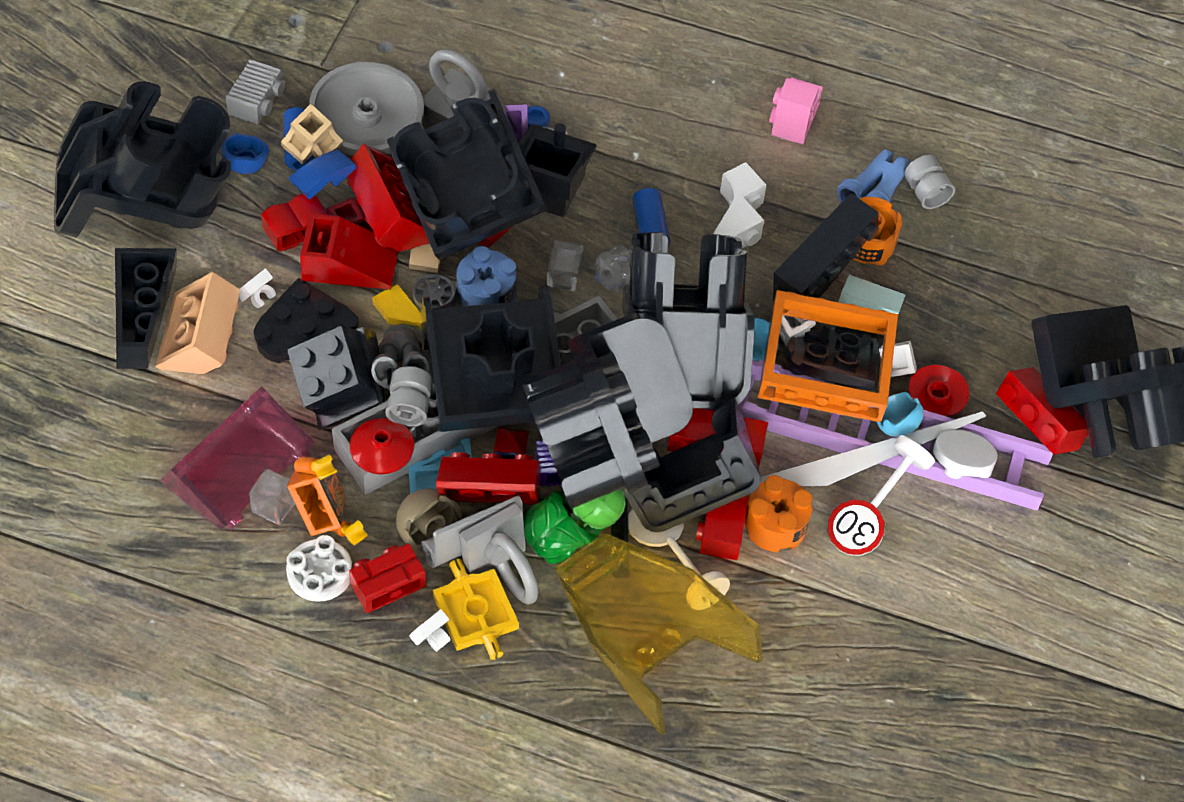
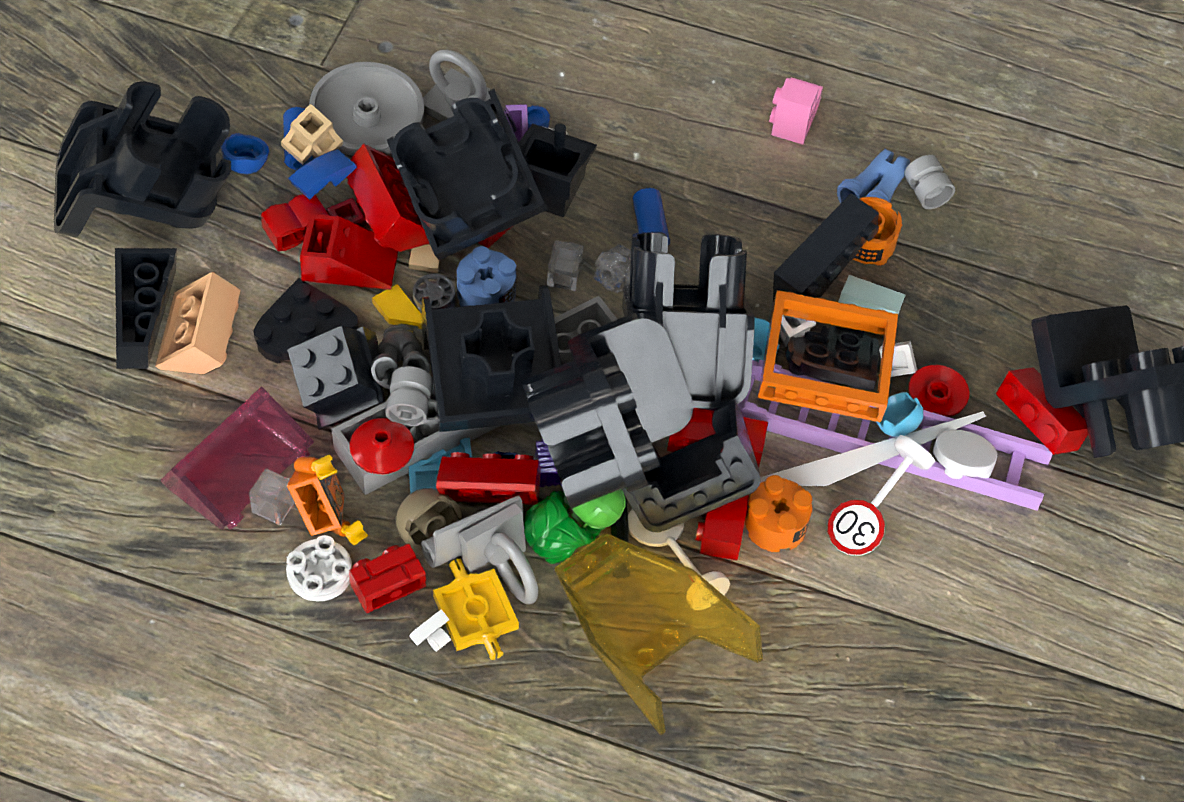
light grey brick [226,59,285,125] -> none
white tile [239,268,276,309] -> none
red slope [493,427,529,455] -> none
white arch [713,162,767,248] -> none

